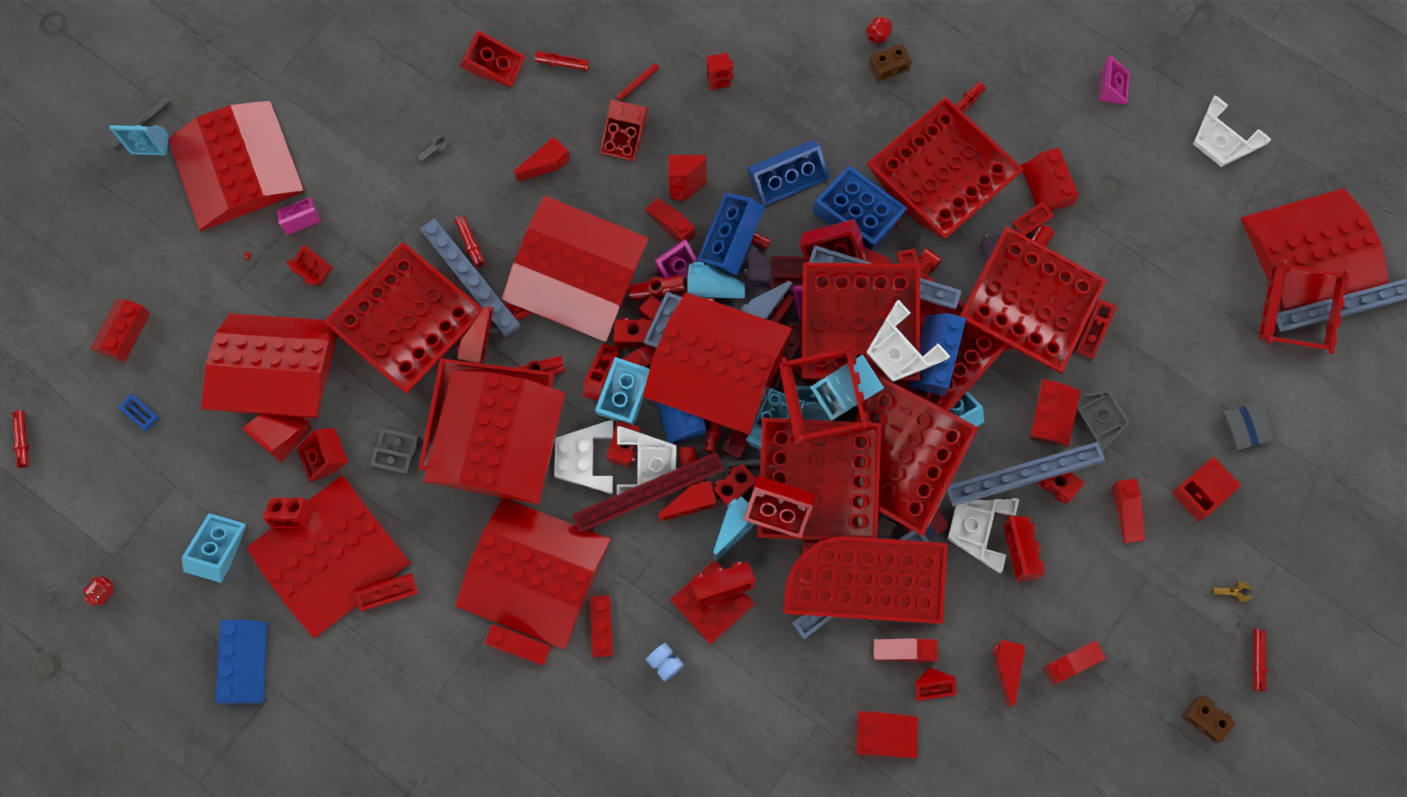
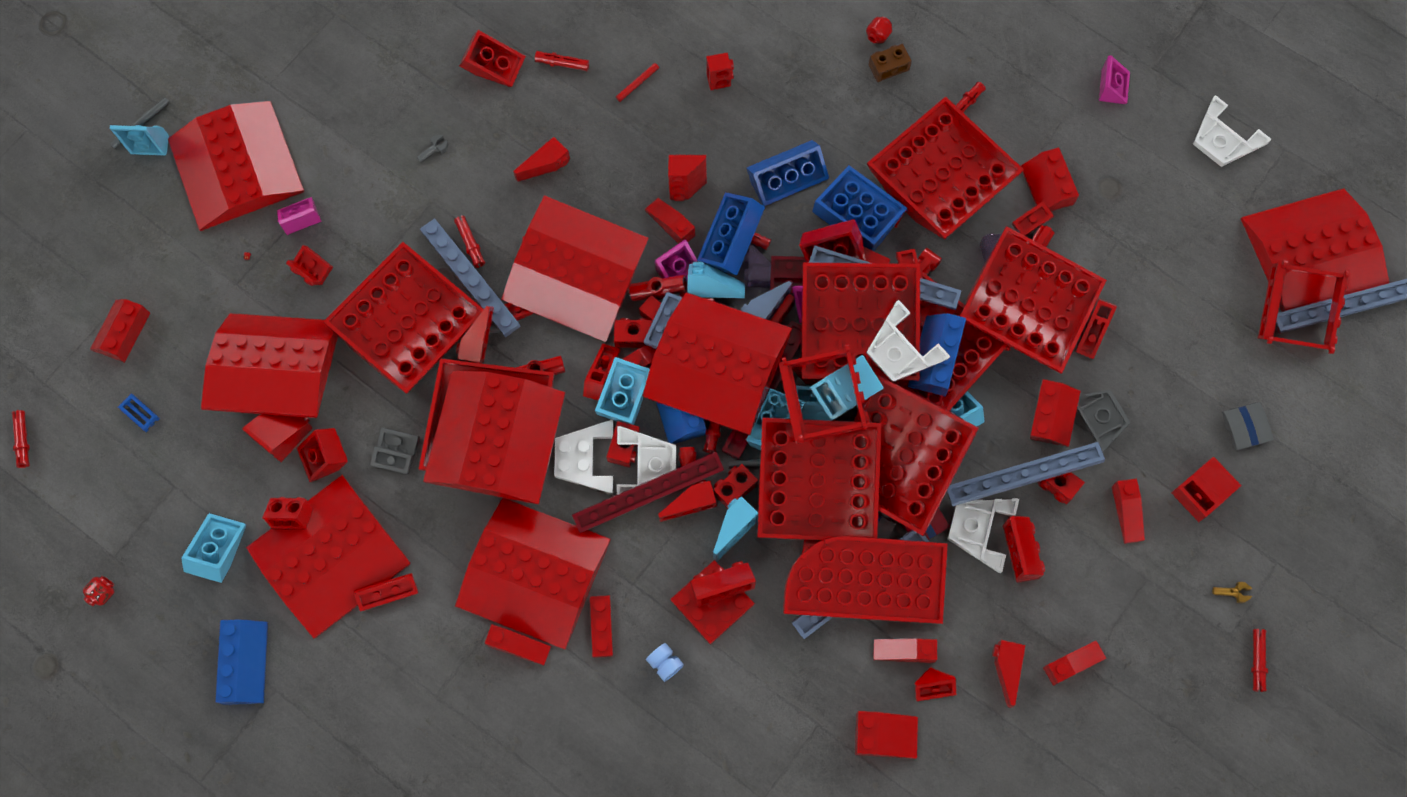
red slope [600,99,649,161] -> none
red slope [744,475,815,538] -> none
reddish brown brick [1182,696,1236,744] -> none

